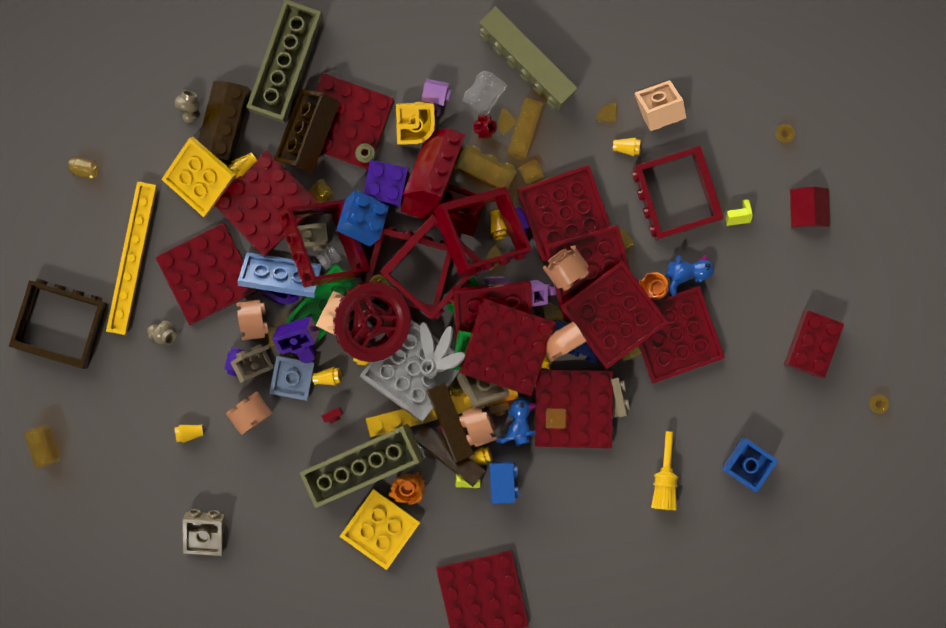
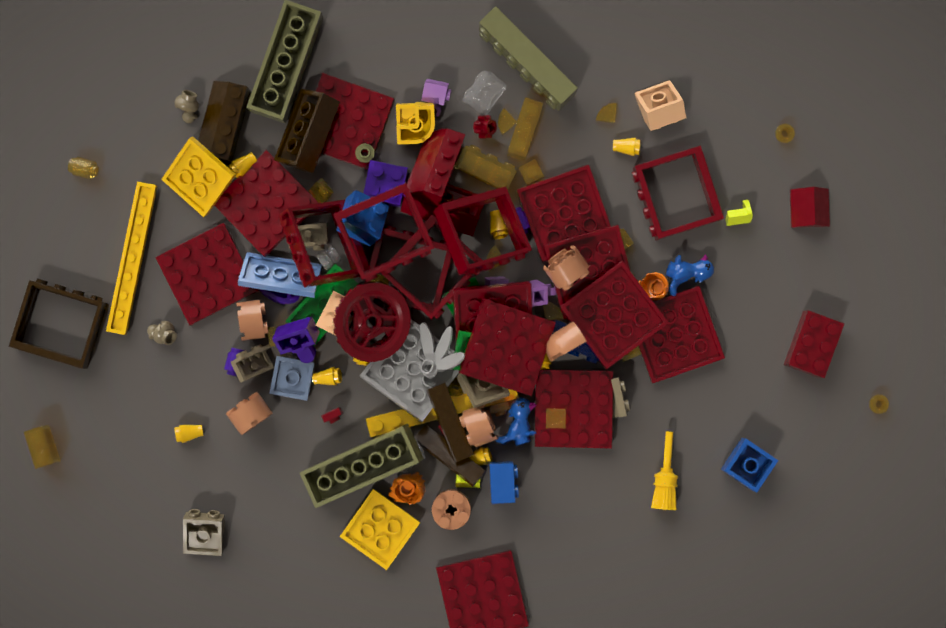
none -> dark red window [333,183,434,281]
none -> nougat brick [432,489,471,530]

